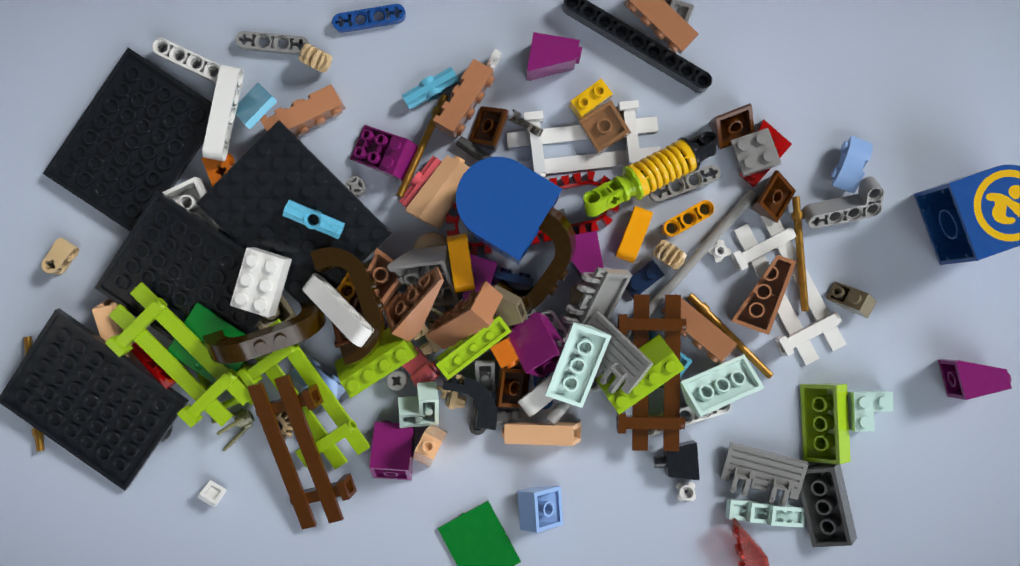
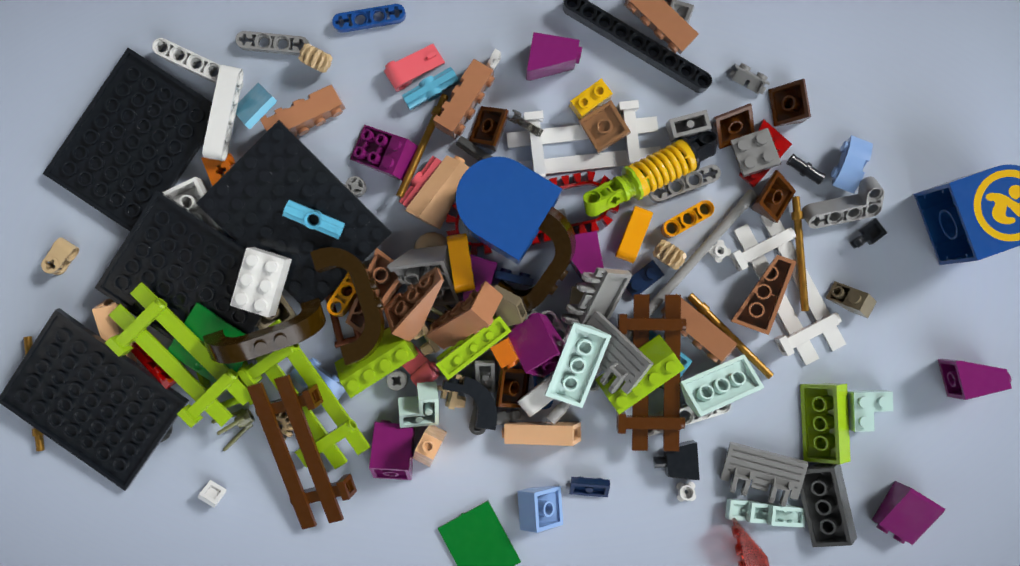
white beam [302,273,374,347] -> none
none -> coral door [384,44,445,92]
none -> dark blue plate [569,476,610,497]
none -> light grey brick [665,110,712,142]
none -> light grey hinge [729,63,770,94]
none -> reddish brown slope [768,79,811,127]
none -> black pin [786,154,826,185]
none -> black plate [850,218,887,249]
none -> magenta slope [872,481,945,545]

